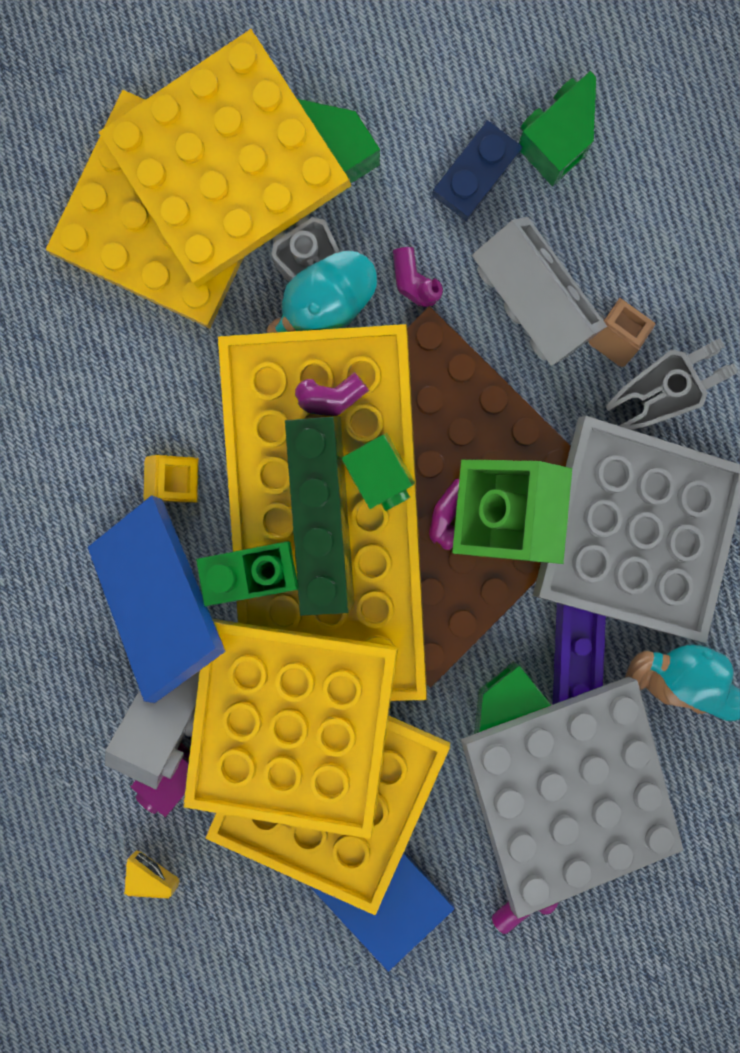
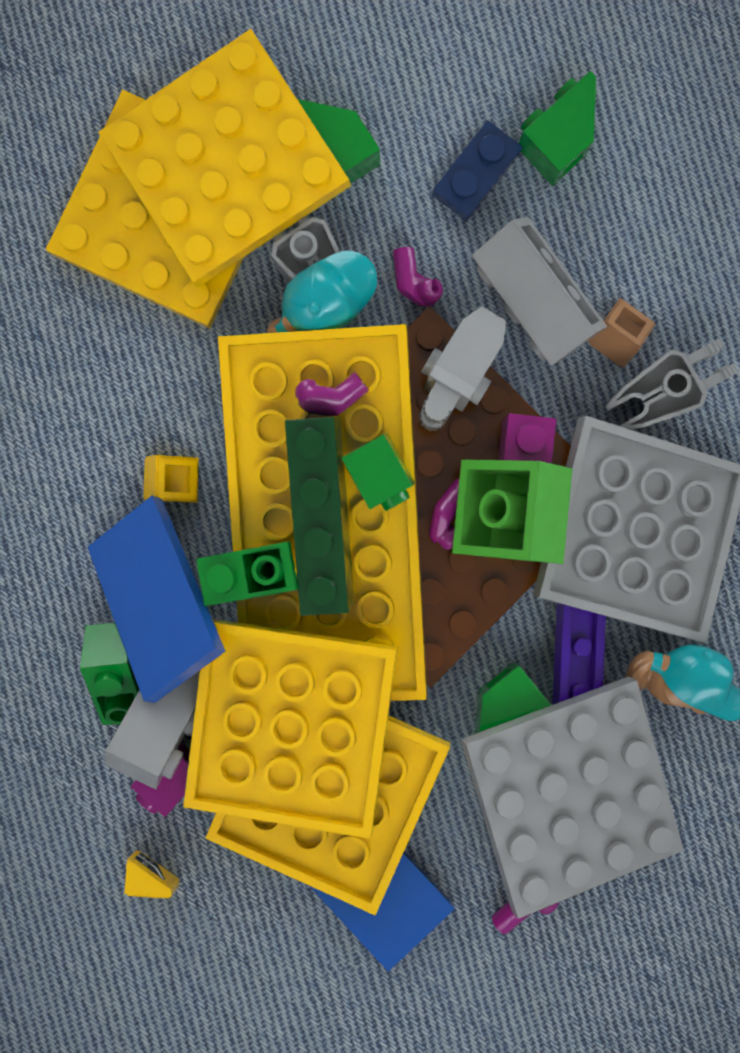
none -> green slope [80,622,140,725]
none -> light grey hinge [418,307,506,431]
none -> magenta brick [498,413,556,464]

